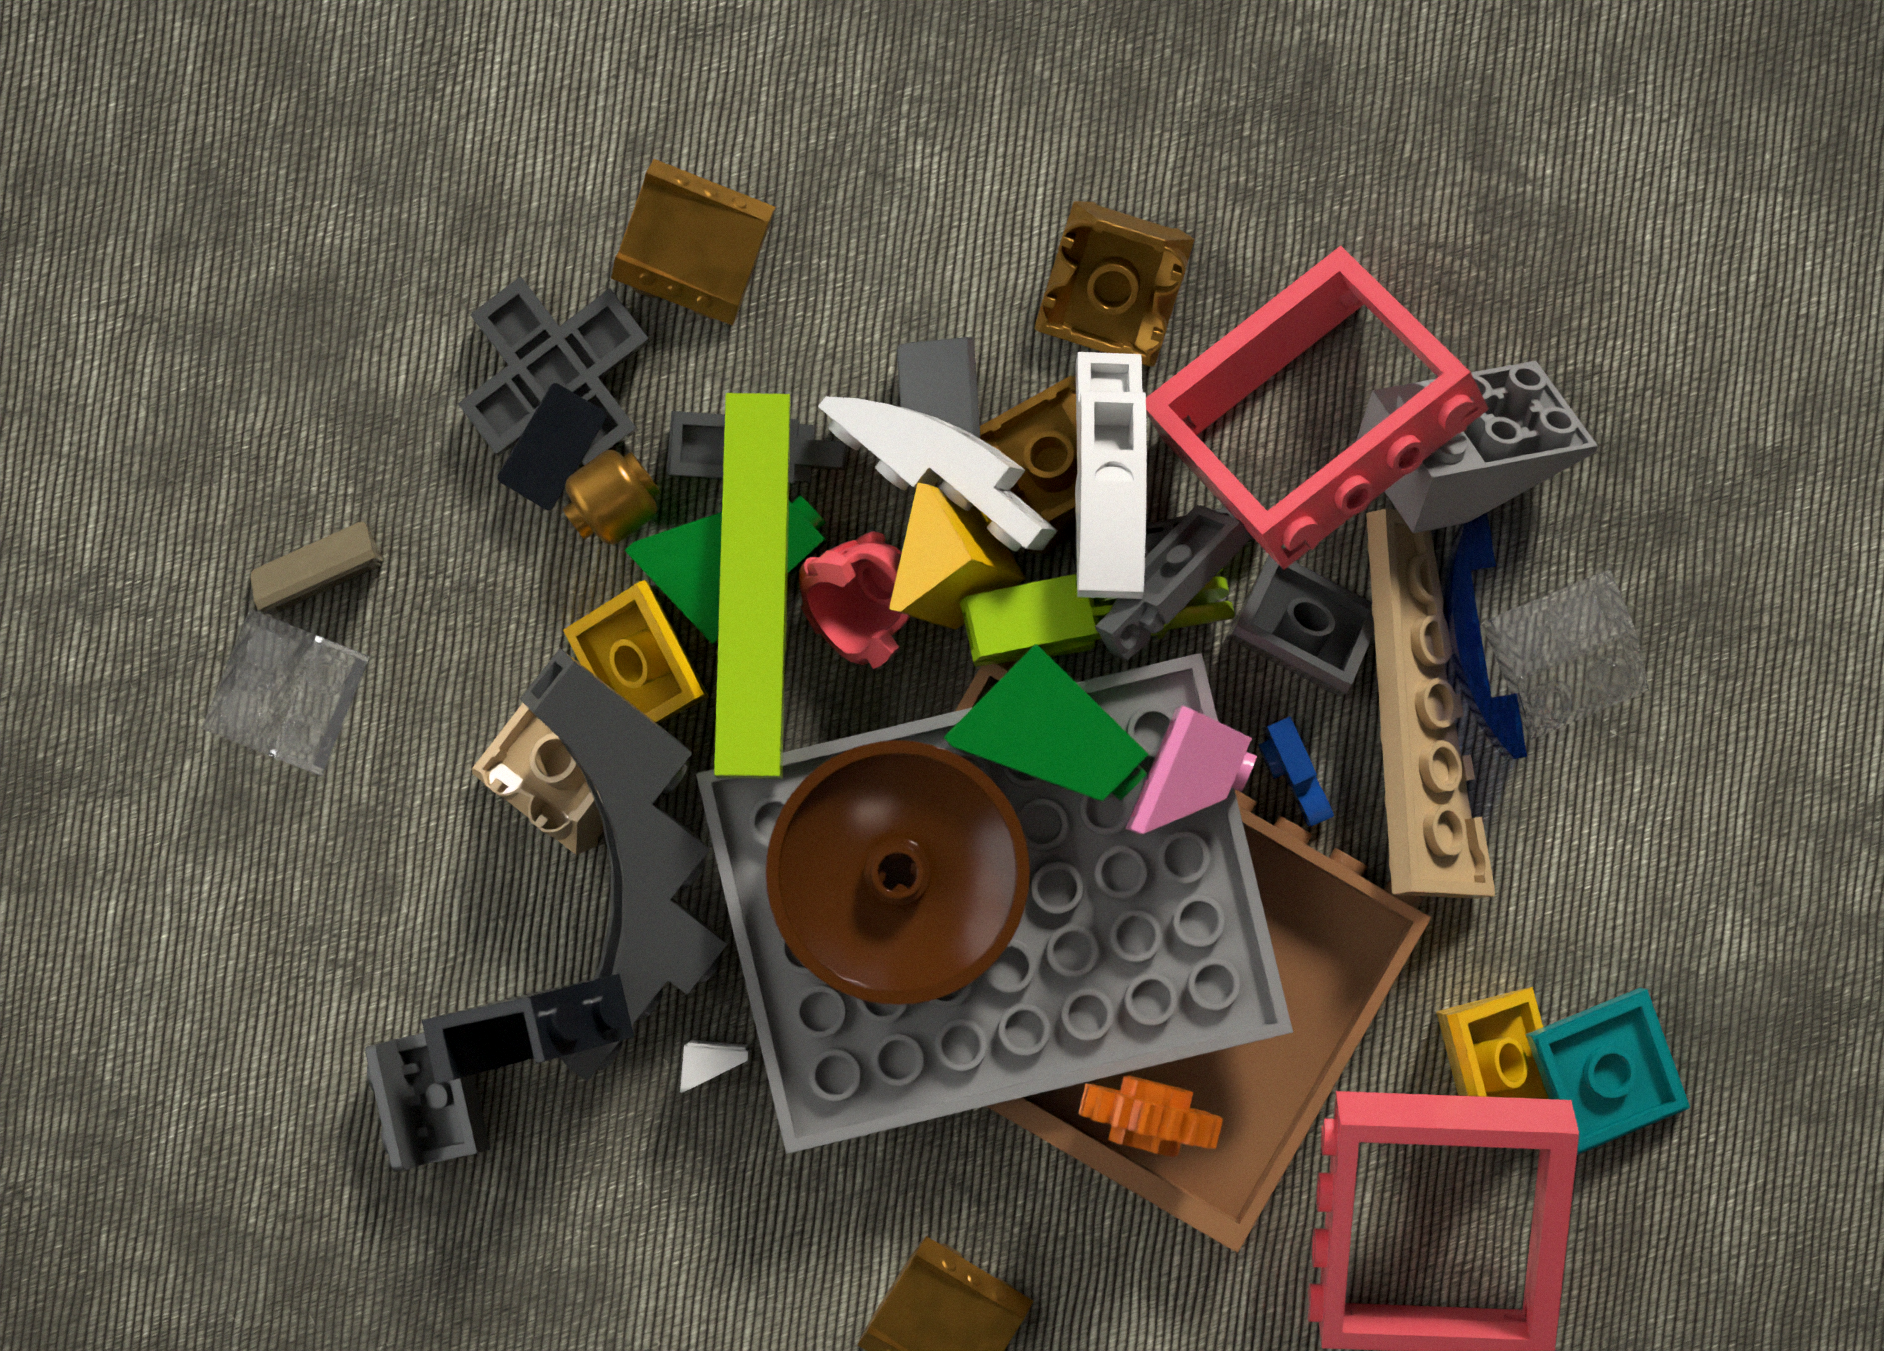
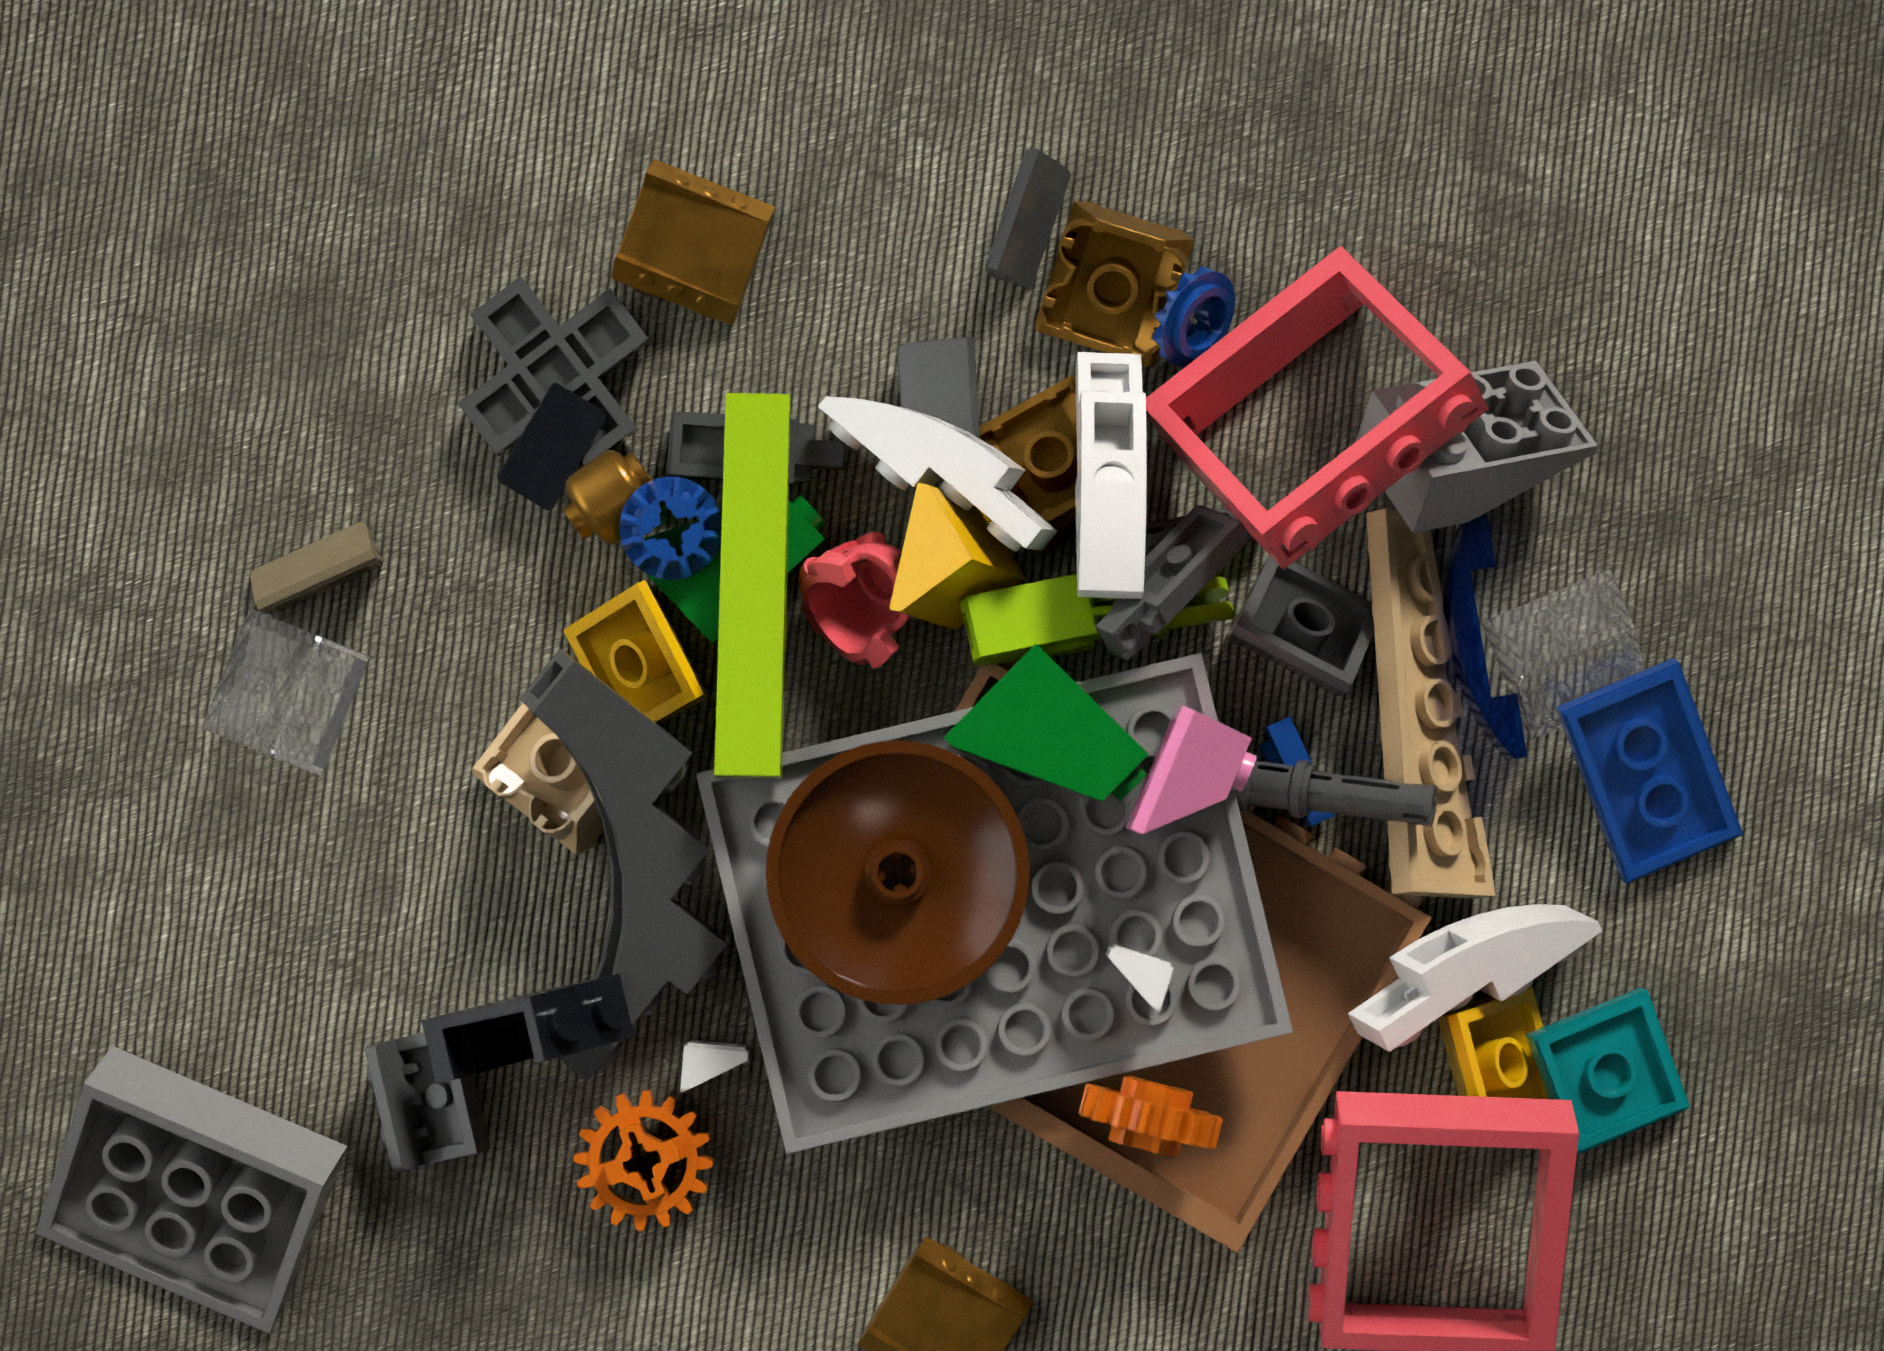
none -> light grey slope [35,1046,347,1334]
none -> orange gear [573,1089,714,1231]
none -> blue gear [619,477,722,580]
none -> dark grey slope [985,147,1070,289]
none -> white slope [1106,944,1174,1013]
none -> blue gear [1152,266,1235,367]
none -> dark grey pin [1235,753,1437,828]
none -> white slope [1348,904,1602,1052]
none -> blue tile [1555,658,1744,884]

